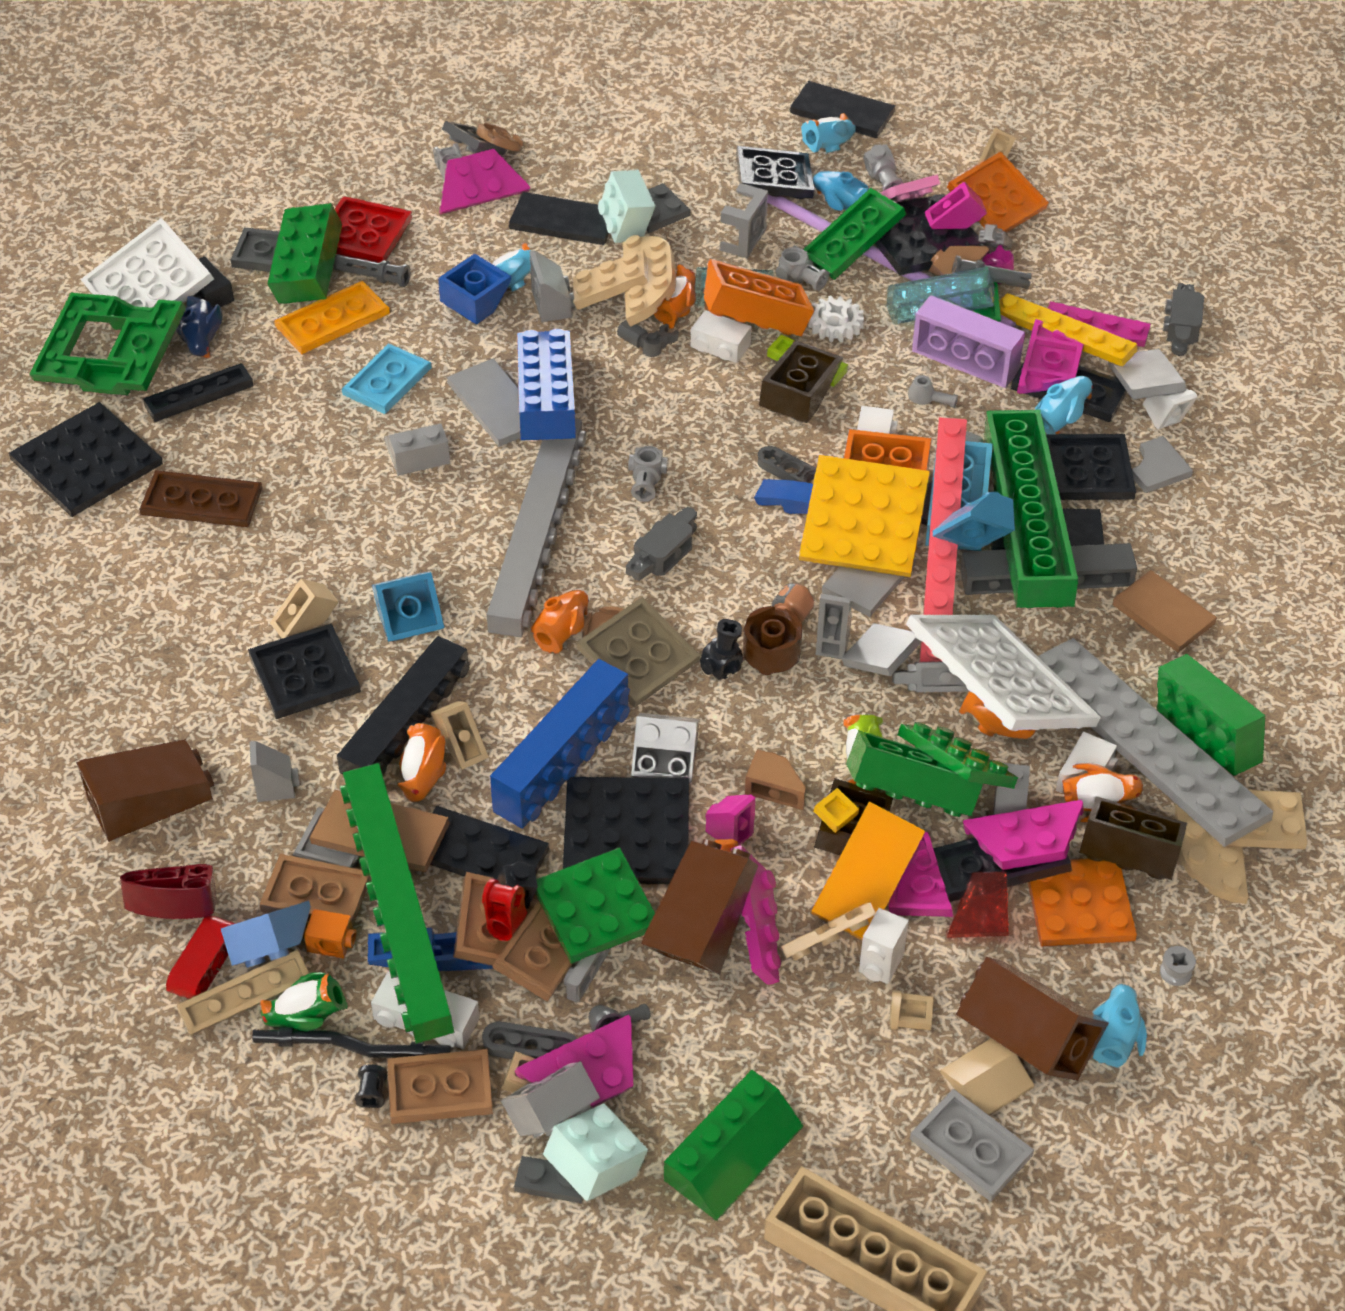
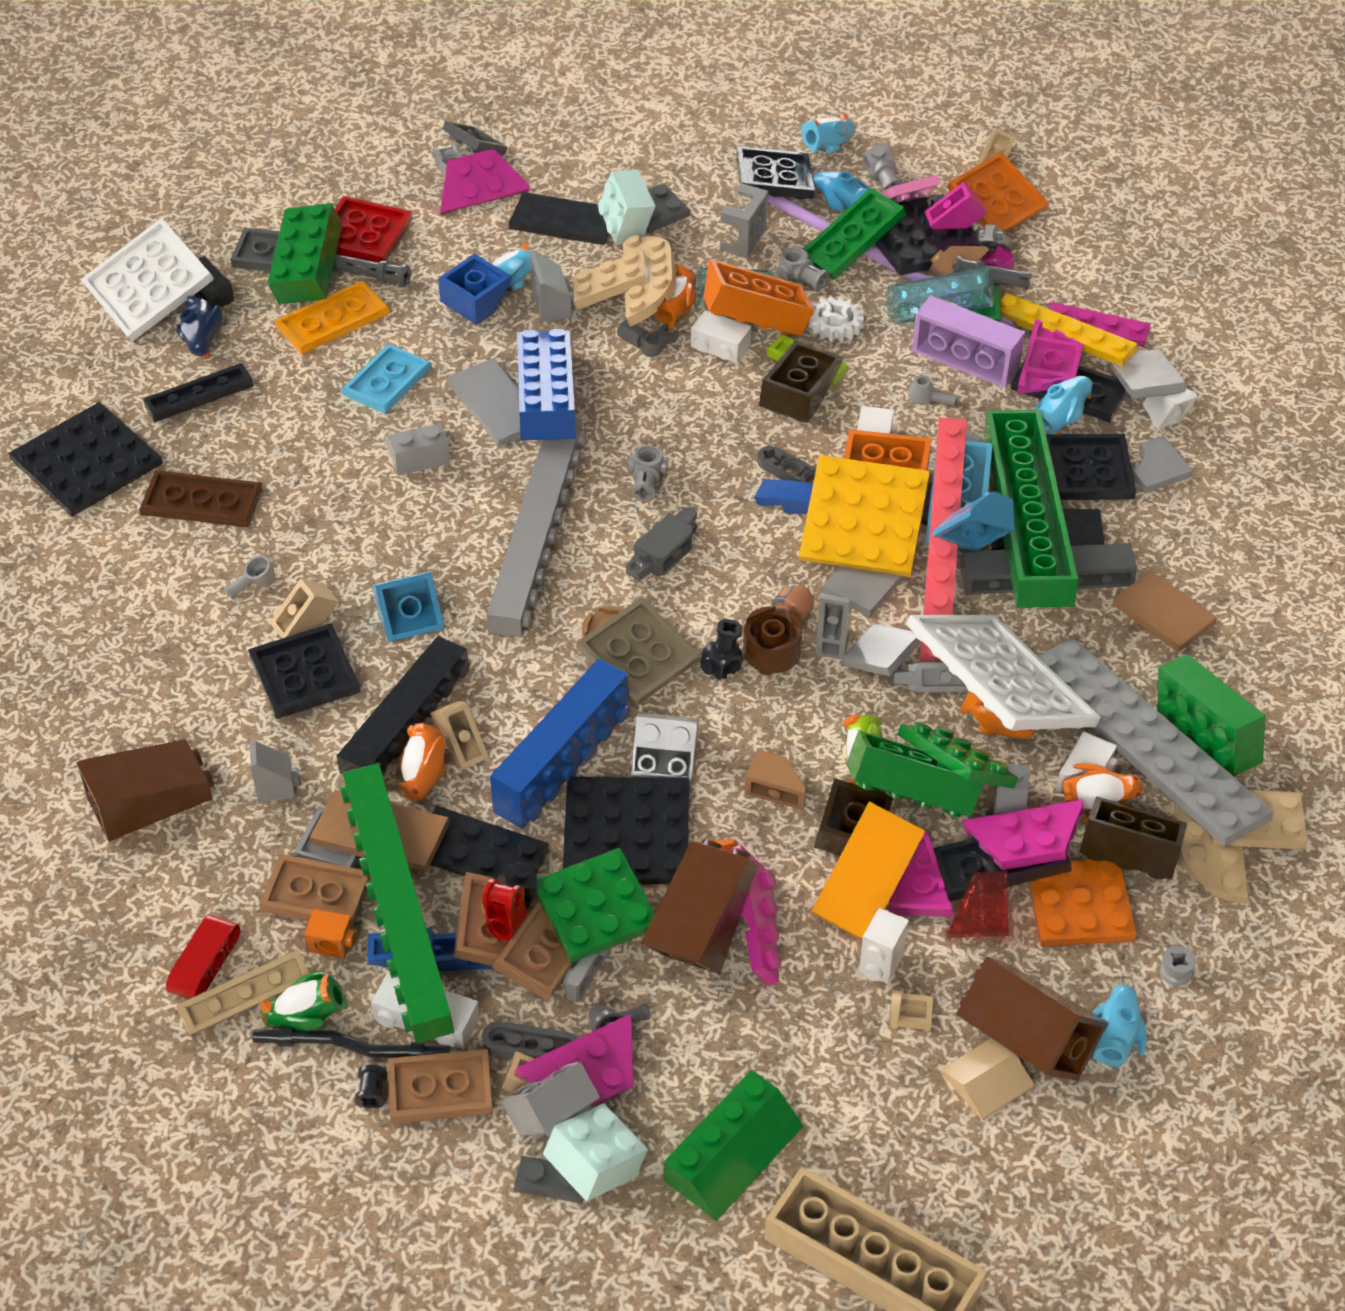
green piece [29,292,186,396] -> none
dark red beam [120,864,217,919] -> none
medium blue slope [220,901,311,968] -> none
medium nougat tile [476,123,524,151] -> none
orange animal [531,590,589,654] -> none
dark pink slope [705,794,756,845] -> none
tan wing [780,902,876,961] -> none
black tile [790,80,895,138] -> none
yellow plate [813,788,859,833] -> none
light grey plate [910,1089,1034,1202] -> none
dark grey hinge [1163,283,1204,356] -> none
none -> light grey bar [224,555,275,599]

